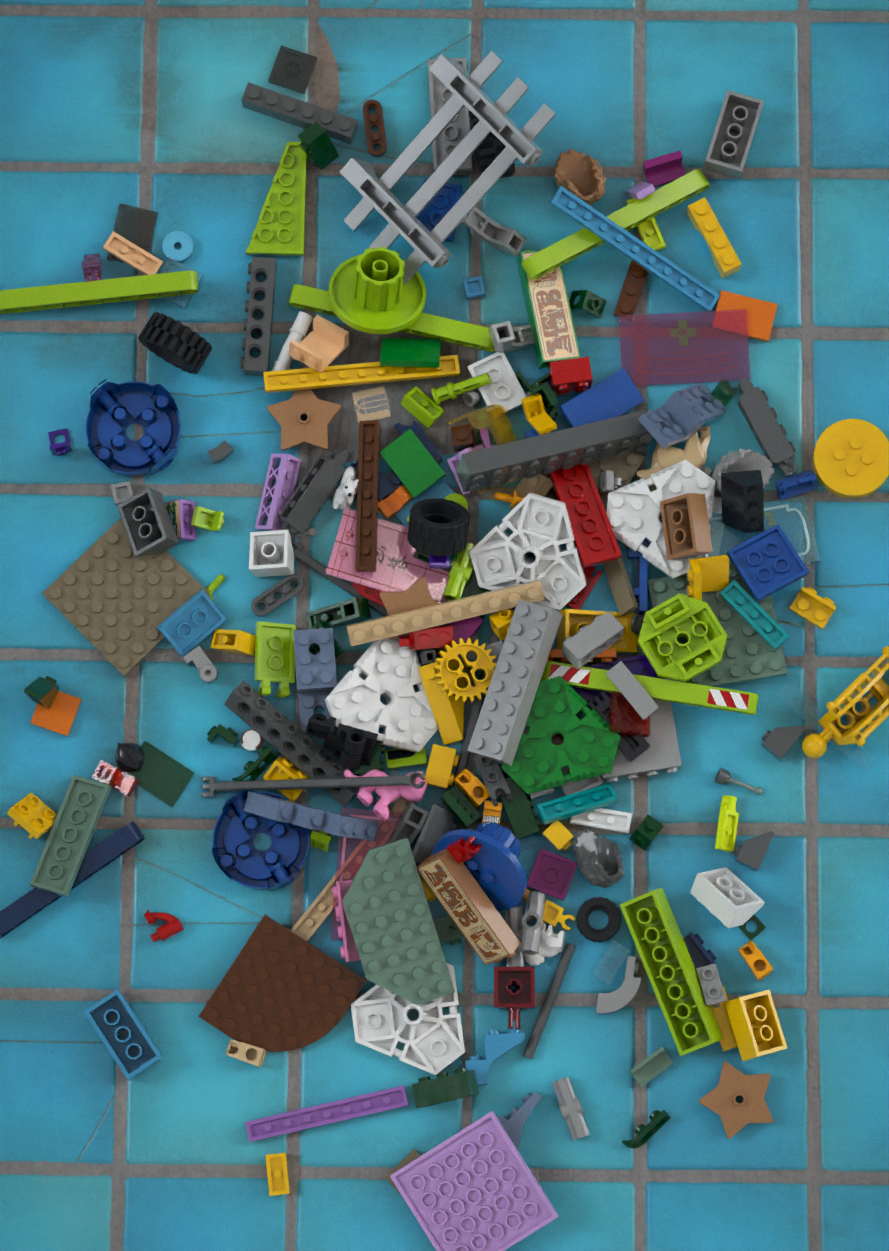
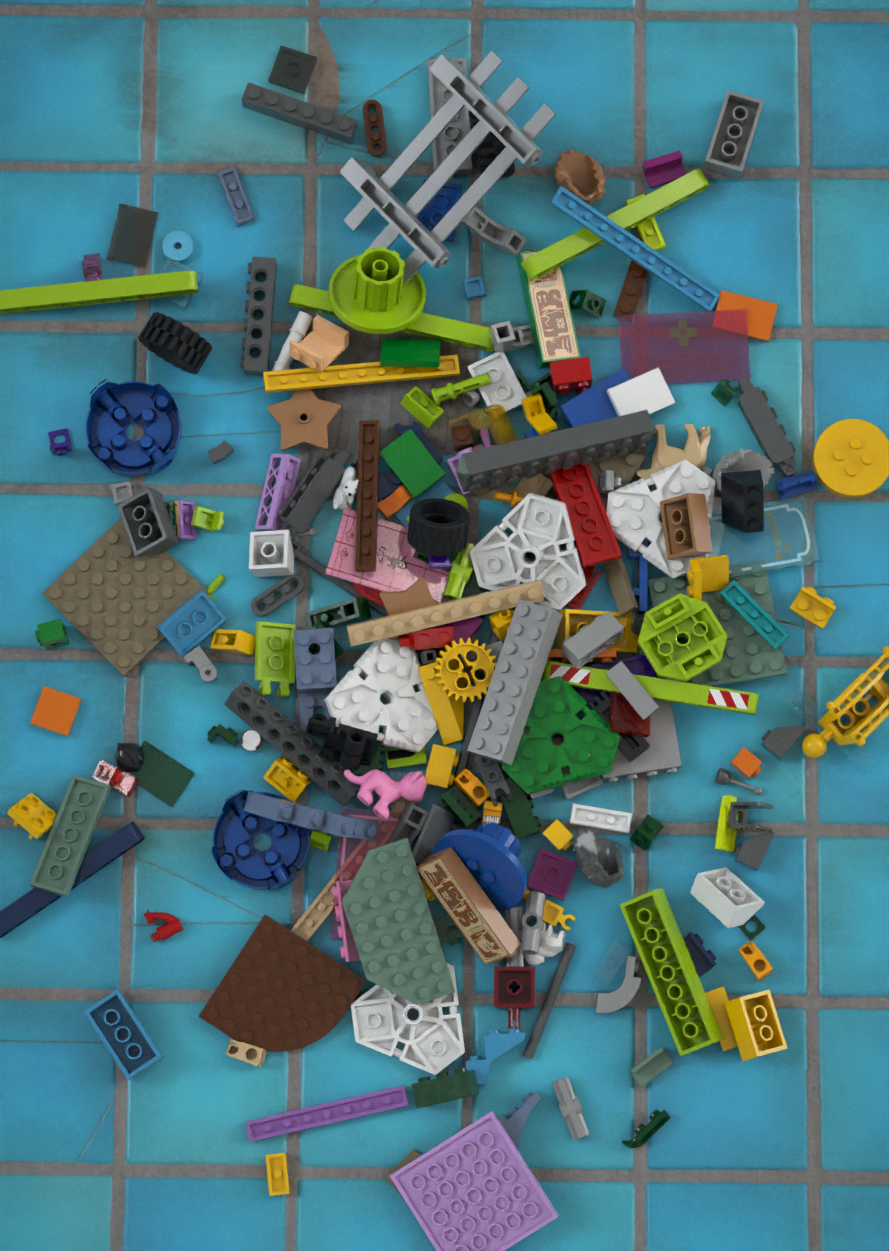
dark green slope [24,676,60,709] -> none
light nougat plate [103,231,163,275] -> none
dark grey hinge [201,772,426,797] -> none
dark green piece [232,745,279,781] -> none
lime wing [245,142,307,256] -> none
dark green brick [298,122,339,170] -> none
clear piece [351,385,392,424] -> none
red plate [446,836,482,864] -> none
teal plate [536,783,618,825] -> none
black tyre [576,897,621,942] -> none
lavender tile [626,182,655,200] -> none
sand blue bracket [638,383,727,449] -> none
yellow arch [686,197,742,279] -> none
light grey hinge [696,963,727,1008] -> none
medium nougat plate [698,1061,773,1139] -> none
blue plate [727,524,809,602] -> none
none -> green brick [35,619,70,650]
none -> sand blue tile [217,166,255,227]
none -> white tile [606,367,675,416]
none -> orange brick [729,747,762,779]
none -> dark grey piece [729,802,774,832]

